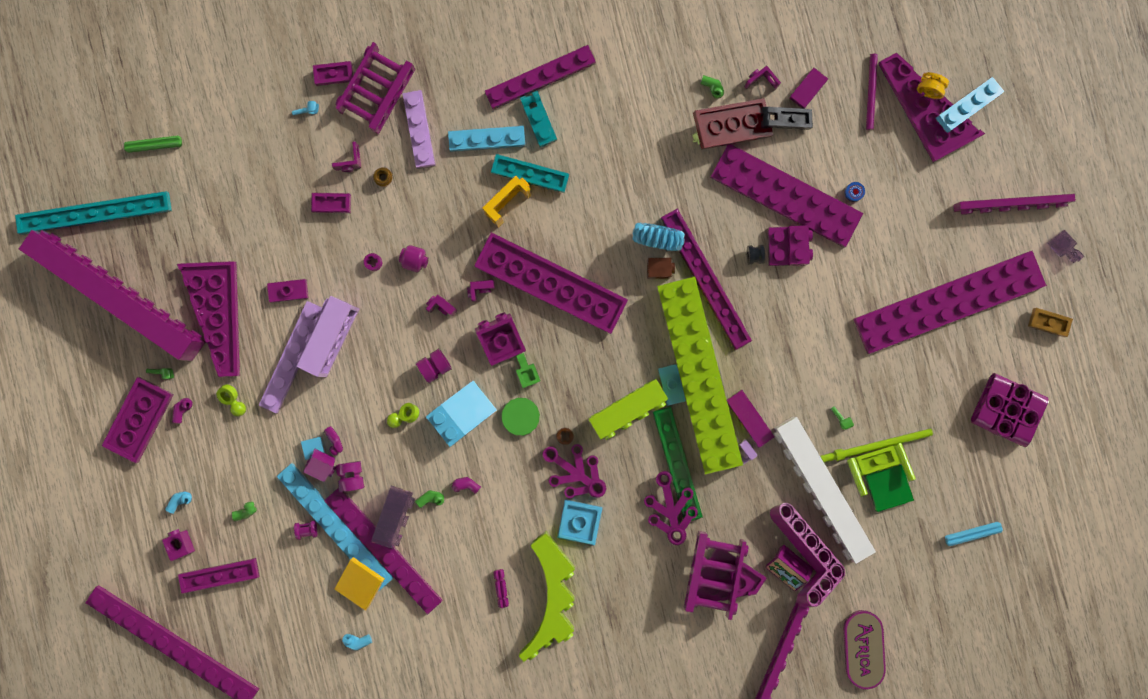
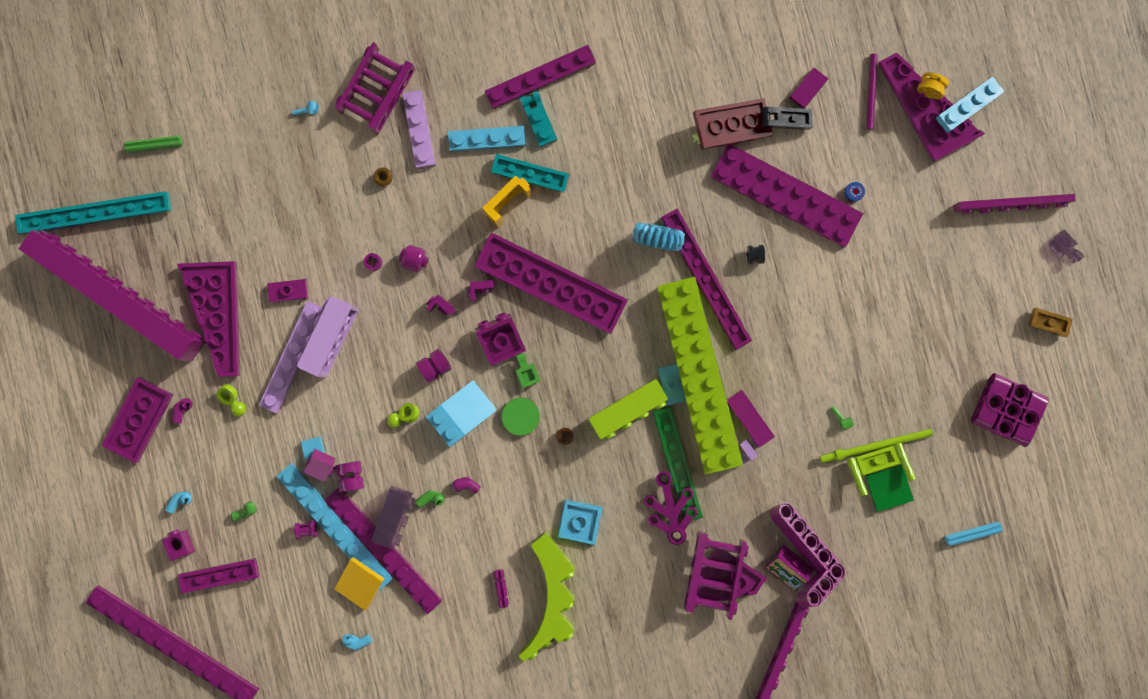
bright green hand [146,368,174,380] -> none
magenta plate [311,193,351,214] -> none
magenta plate [313,61,353,86] -> none
magenta arm [324,426,343,456] -> none
magenta bracket [332,142,361,172] -> none
magenta plant [543,444,607,498] -> none
copper brick [647,258,675,279] -> none
bright green arm [700,75,724,99] -> none
magenta bracket [744,65,781,90] -> none
magenta plate [768,226,813,266] -> none
white brick [774,417,876,564] -> none
dark tan tile [843,610,886,689] -> none
magenta plate [854,250,1047,354] -> none

